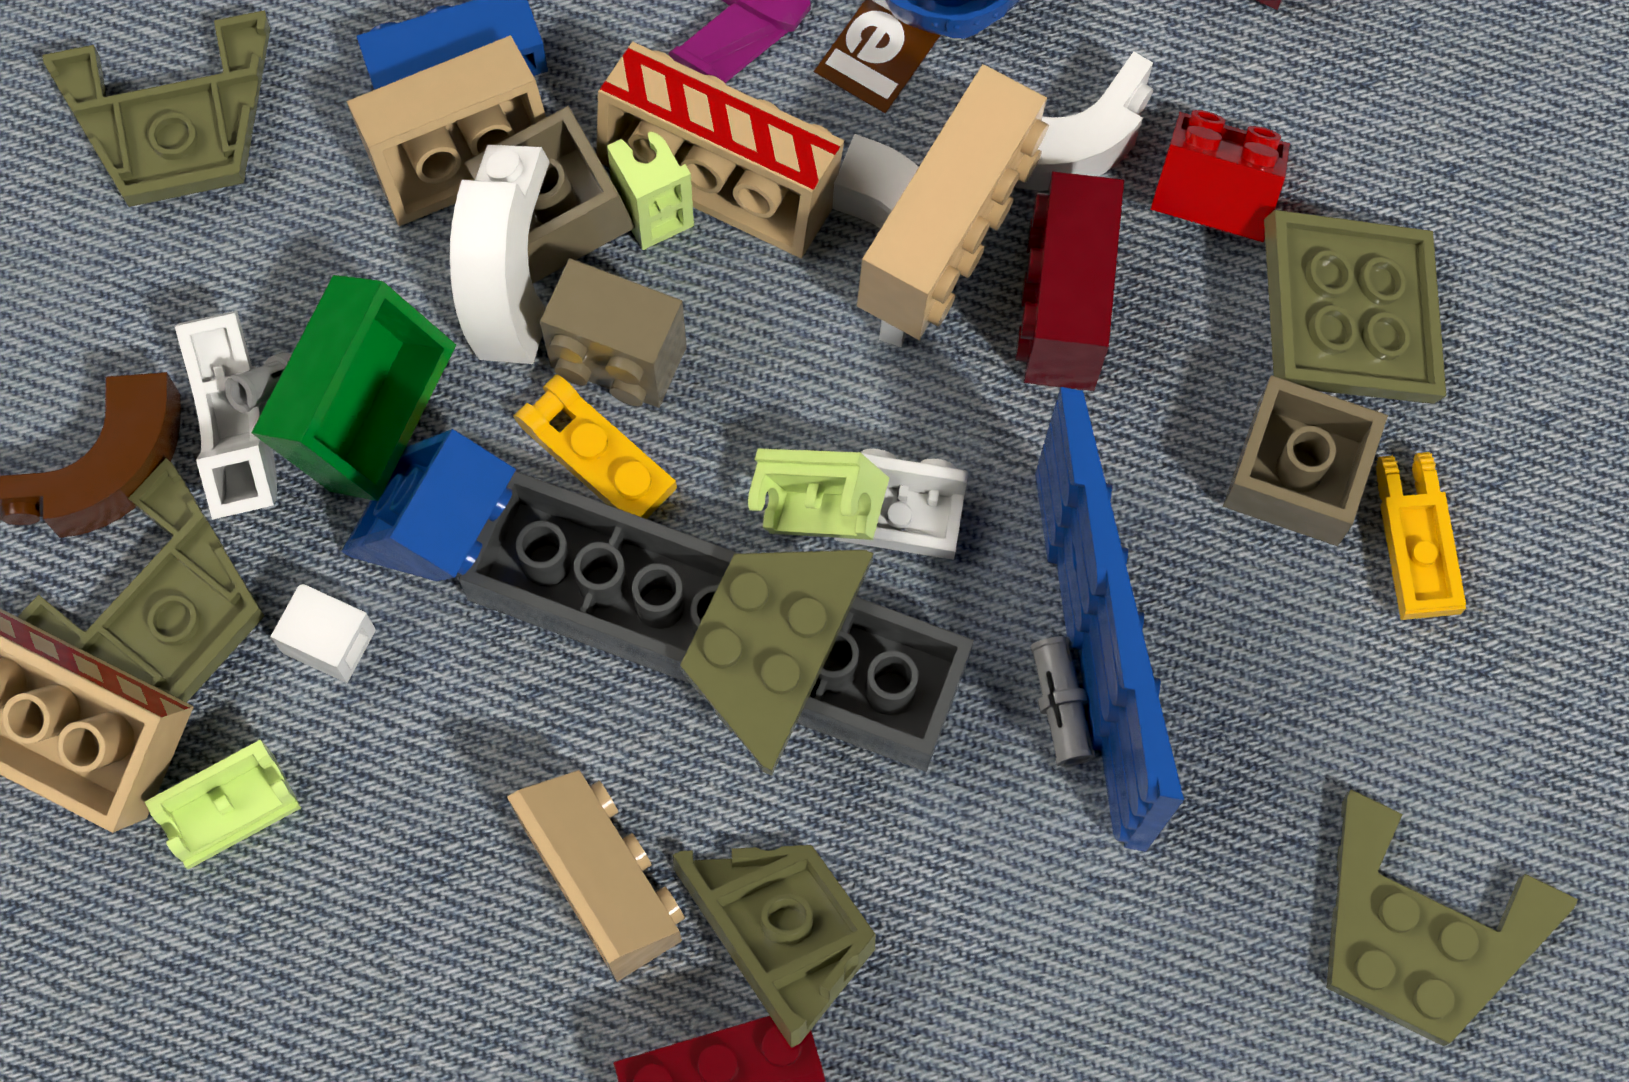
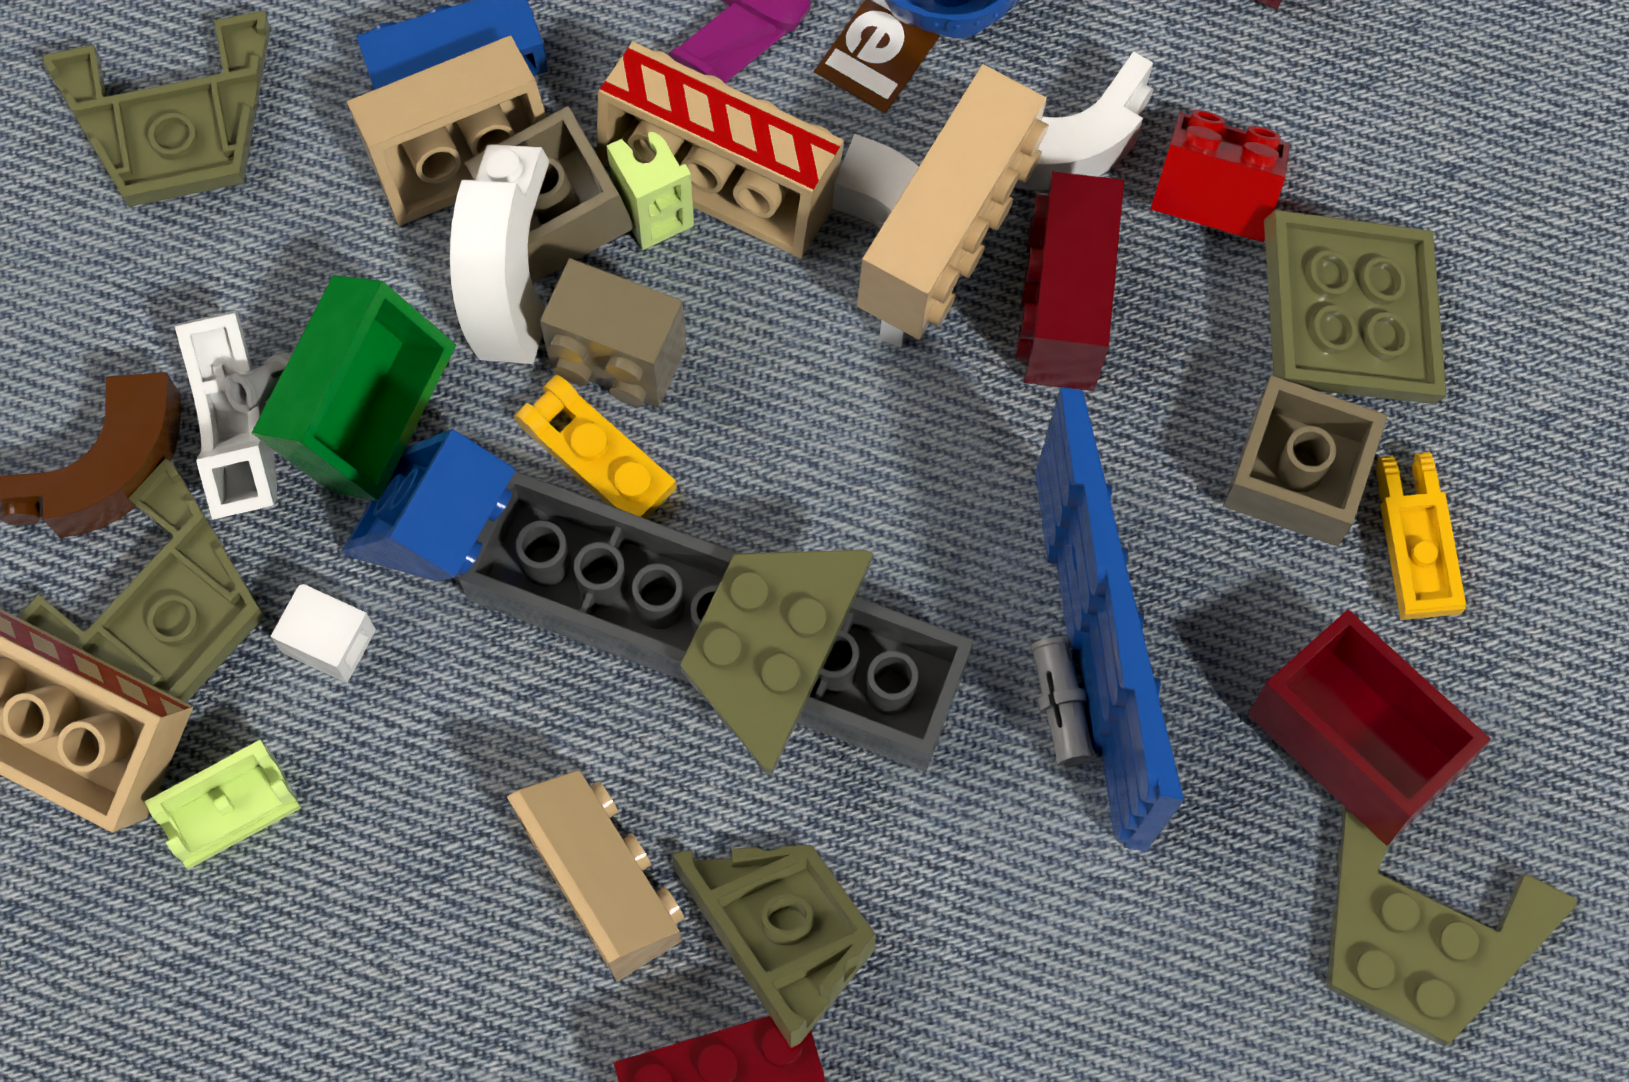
yellowish green hinge [748,448,889,540] -> none
white bracket [834,449,968,560] -> none
none -> dark red piece [1247,609,1491,846]

